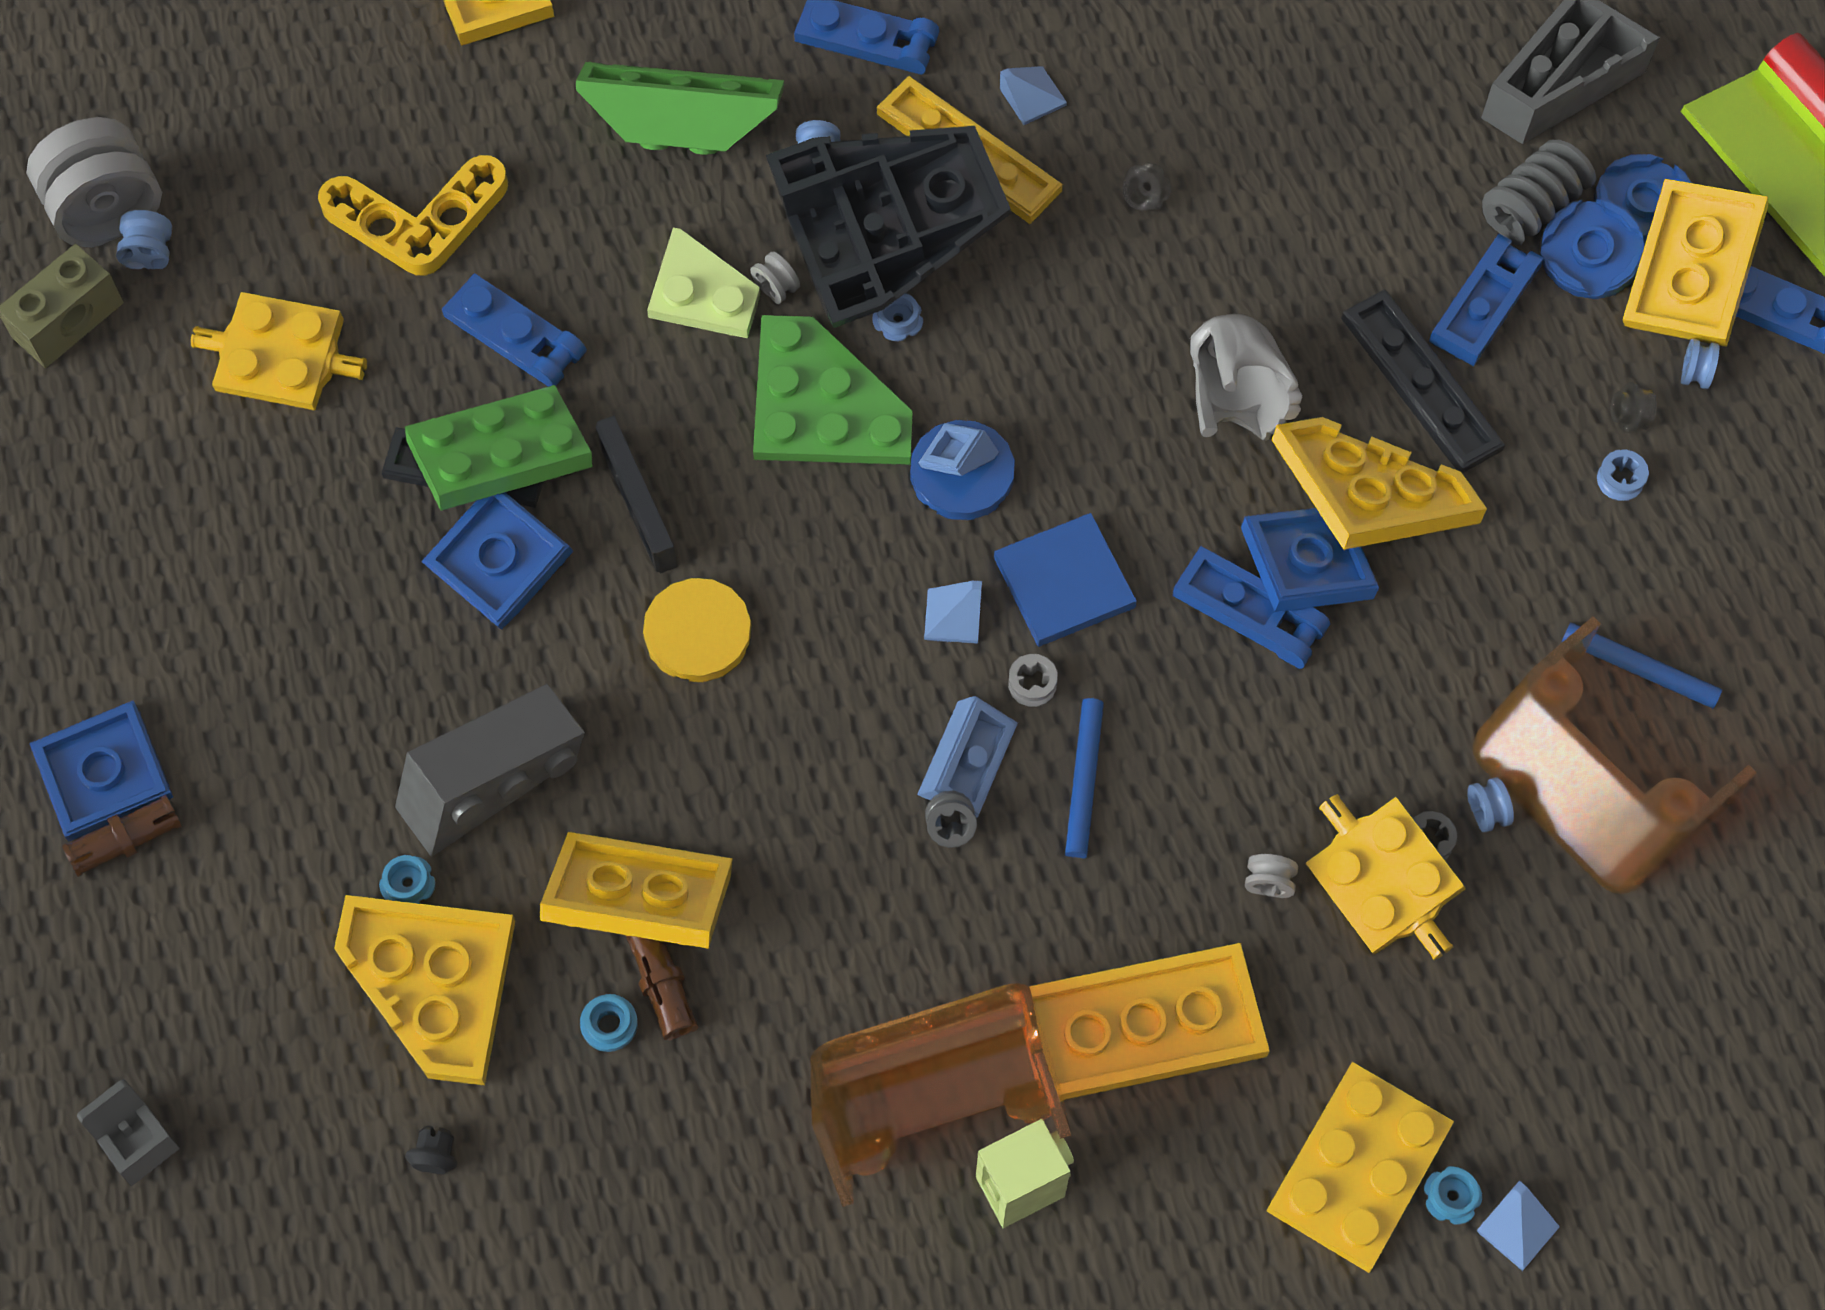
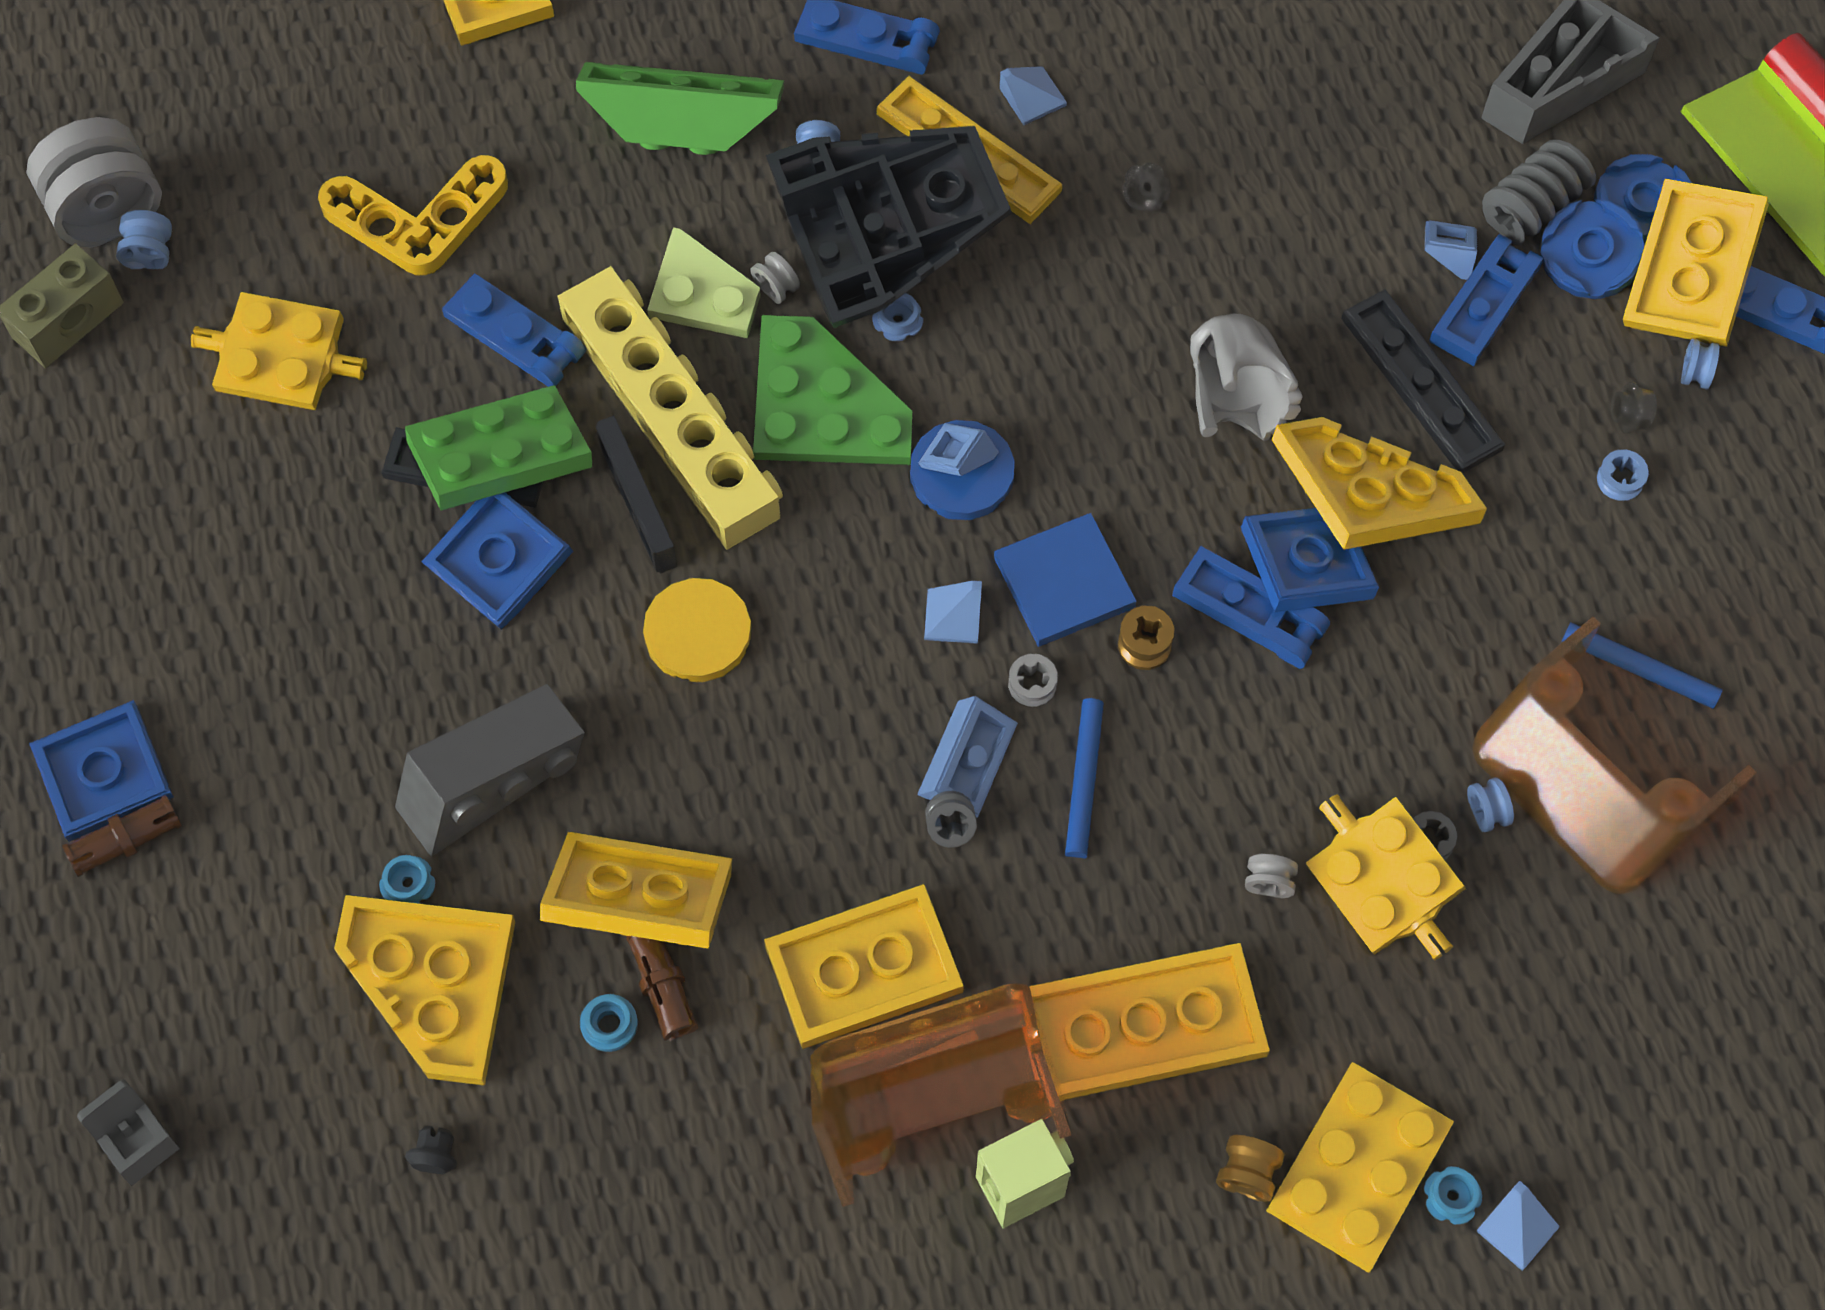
none -> light yellow brick [558,266,783,550]
none -> yellow plate [764,884,964,1049]
none -> pearl gold wheel [1118,606,1174,670]
none -> pearl gold wheel [1216,1135,1285,1202]
none -> medium blue slope [1425,220,1477,280]

